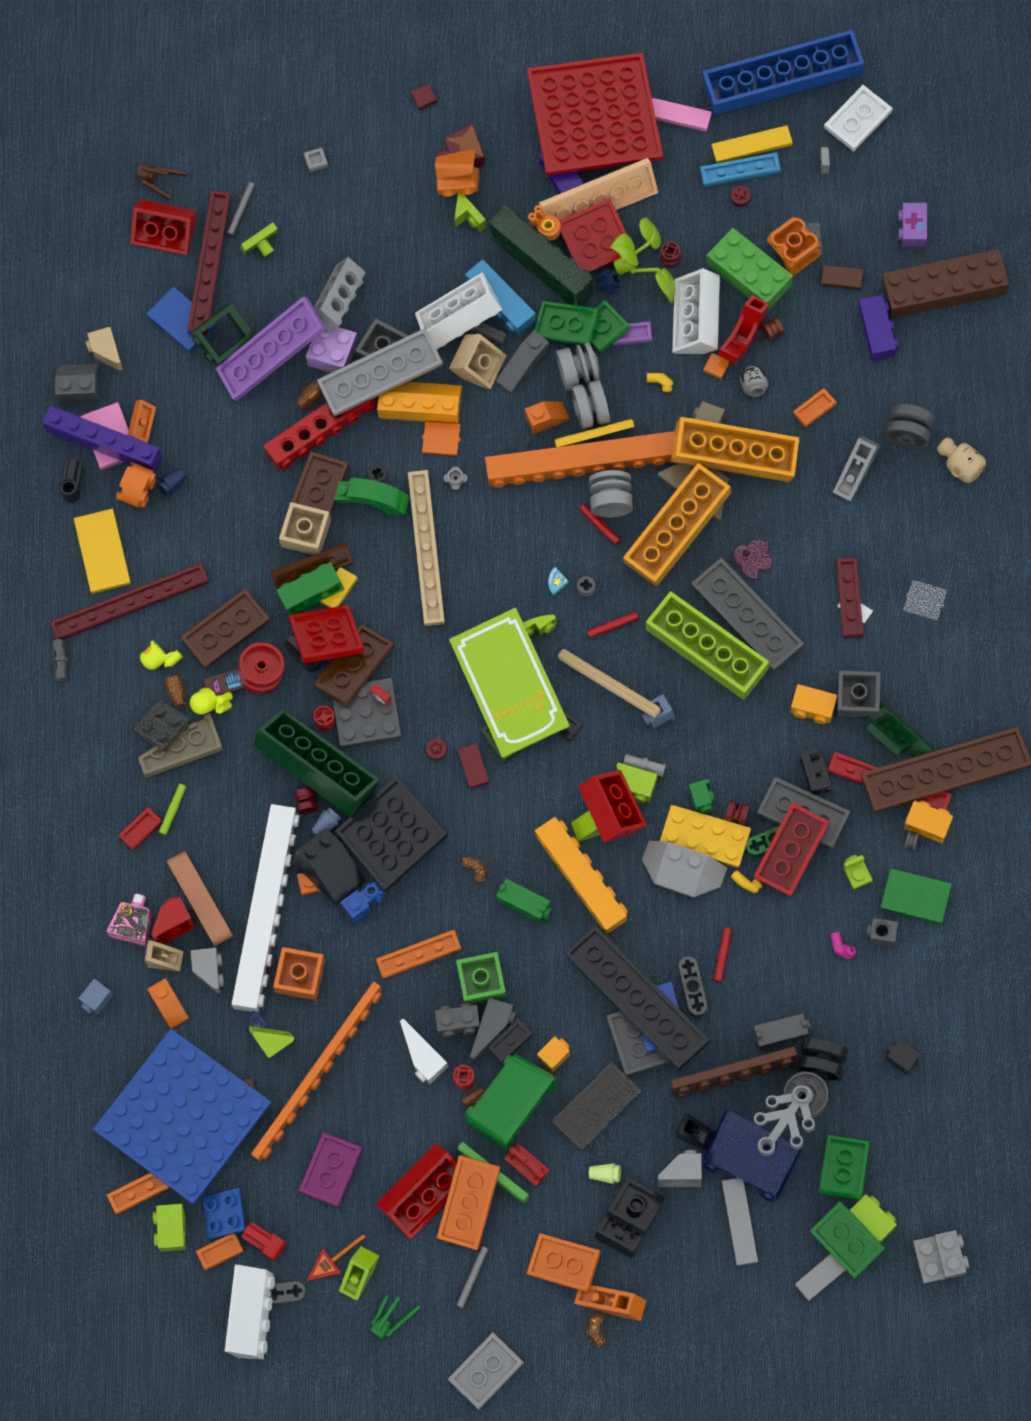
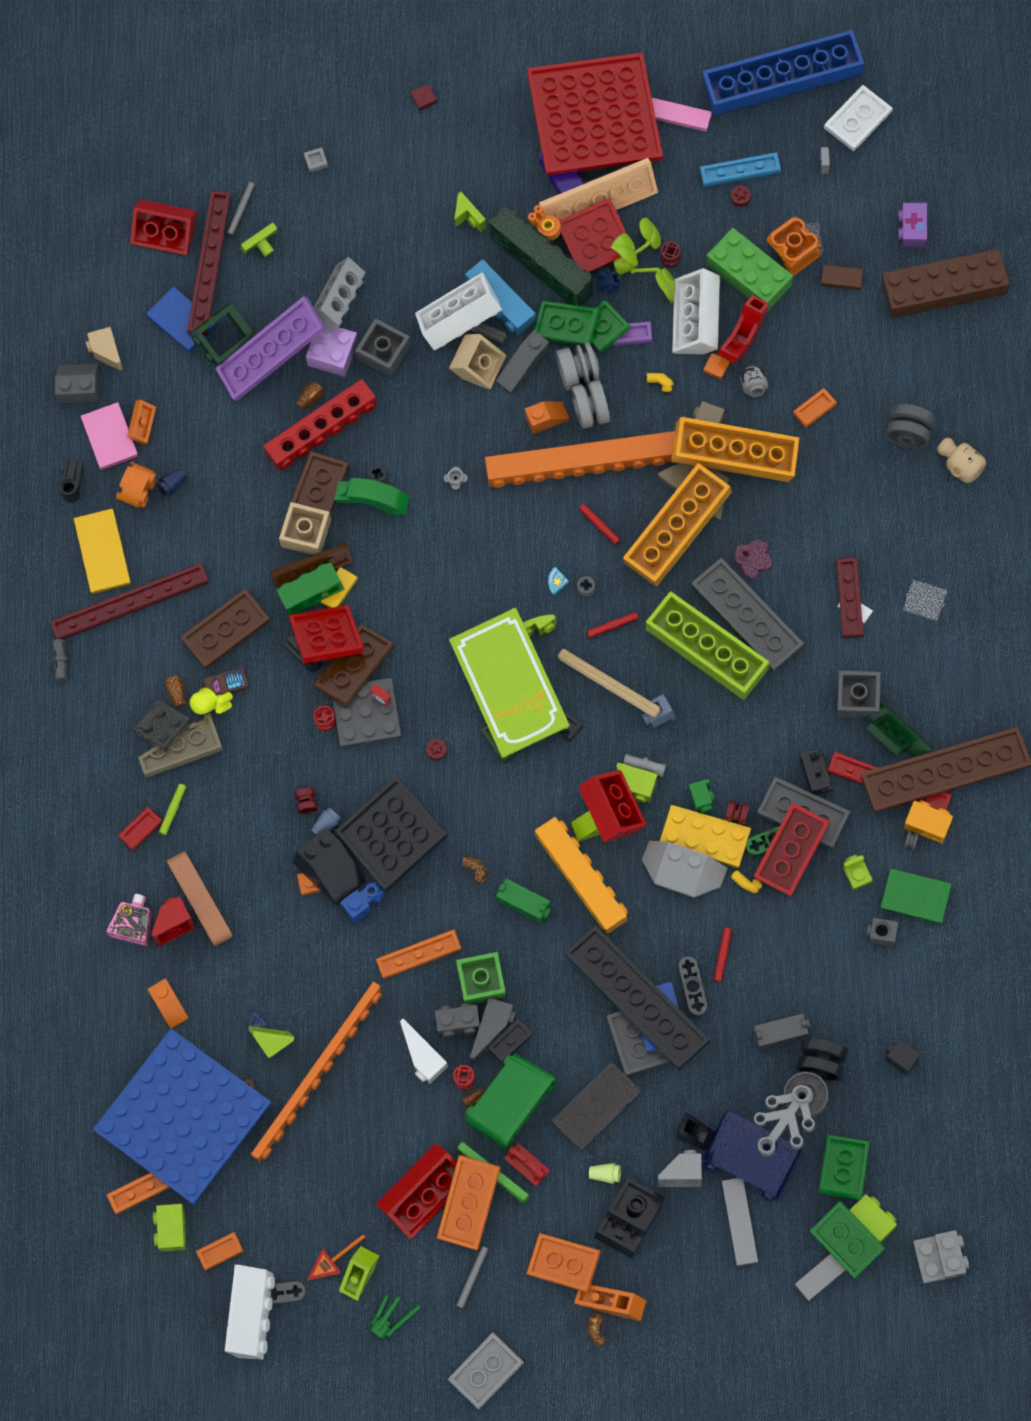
dark purple brick [42,406,163,473] -> none
sand blue brick [78,979,113,1015] -> none
reddish brown plant [136,163,188,200] -> none
neon yellow piece [140,640,183,670] -> none
tan slope [145,940,184,972] -> none
light grey slope [191,948,224,994] -> none
blue hinge [203,1188,246,1239] -> none
white brick [232,804,300,1013] -> none
red wheel [238,642,284,694] -> none
red piece [241,1222,287,1262] -> none
dark green brick [253,709,380,817] -> none
orange brick [273,947,325,1001] -> none
magenta tile [299,1132,363,1208] -> none
light grey plate [317,328,443,417] -> none
light orange slope [377,382,462,424] -> none
tan plate [408,470,445,626] -> none
orange piece [422,421,461,456] -> none
orange piece [435,149,480,196] -> none
torso [436,124,485,167] -> none
dark red tile [457,744,489,789] -> none
light orange brick [537,1036,570,1073] -> none
yellow tile [554,419,634,447] -> none
light grey wheel [589,470,633,518] -> none
reddish brown plate [671,1047,797,1098] -> none
yellow tile [711,125,793,164] -> none
copper wheel [761,317,785,342] -> none
light orange brick [790,684,837,724] -> none
dark pink arm [830,932,856,959] -> none
light grey slope [833,436,881,501] -> none
dark purple brick [858,295,899,361] -> none

